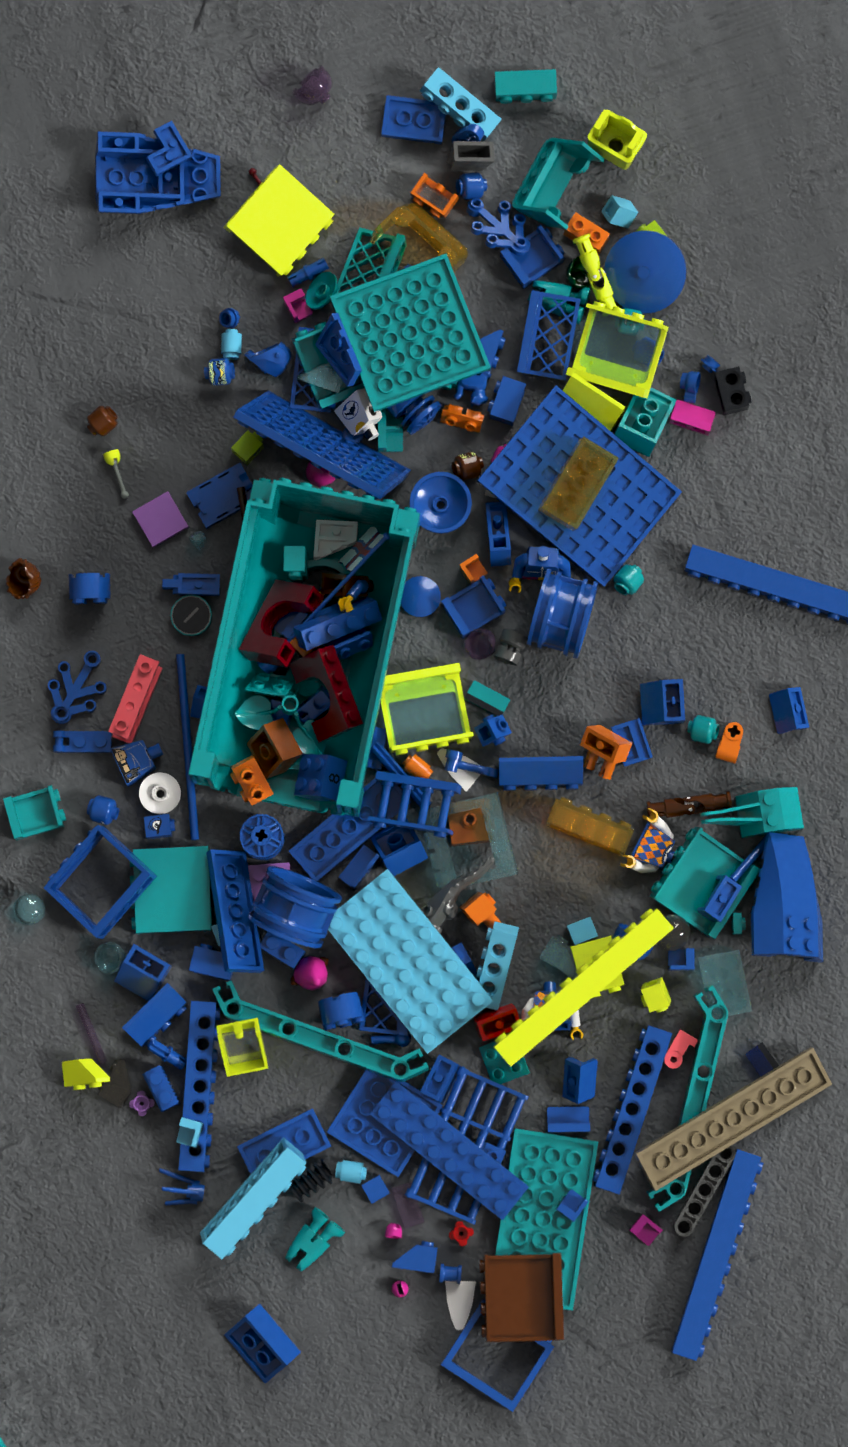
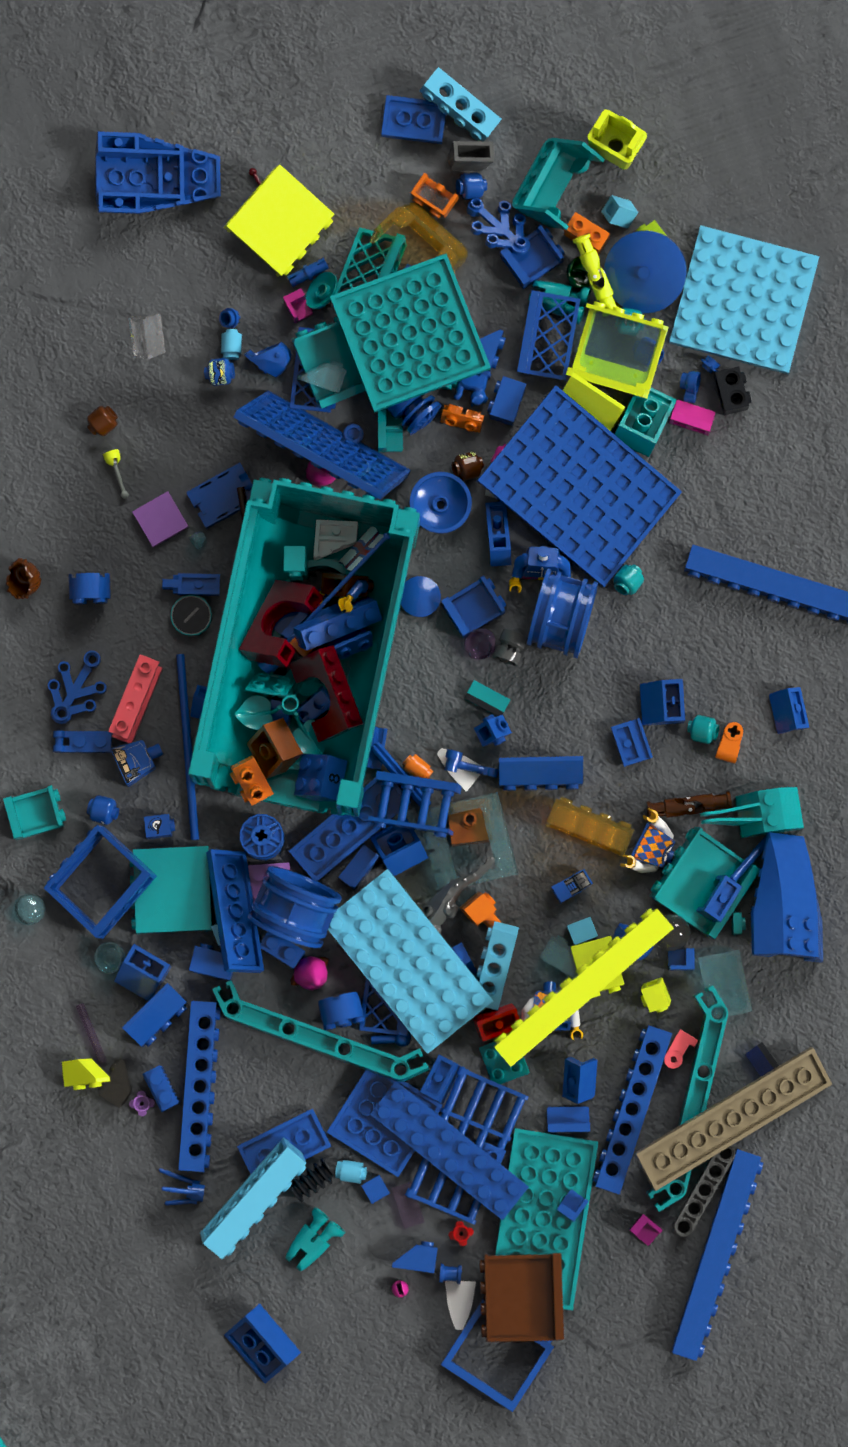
white dish [139,772,181,814] -> none
blue plate [146,121,192,176] -> none
blue axle [147,1039,187,1070] -> none
medium azure panel [176,1117,203,1148] -> none
window [216,1018,268,1077] -> none
lime brick [231,430,264,465] -> none
clear purple cylinder [292,65,332,105] -> none
blue wing [315,313,362,386] -> none
white torso [334,388,382,441] -> none
clear light blue panel [380,663,474,756] -> none
dark pink hinge [385,1223,402,1239] -> none
blue beam [452,124,485,143] -> none
orange panel [459,554,488,585] -> none
teal brick [495,69,557,104] -> none
clear yellow brick [538,436,619,531] -> none
orange brick [580,725,632,780] -> none
none -> clear panel [128,313,165,359]
none -> leg [551,869,593,905]
none -> medium azure plate [669,225,820,374]

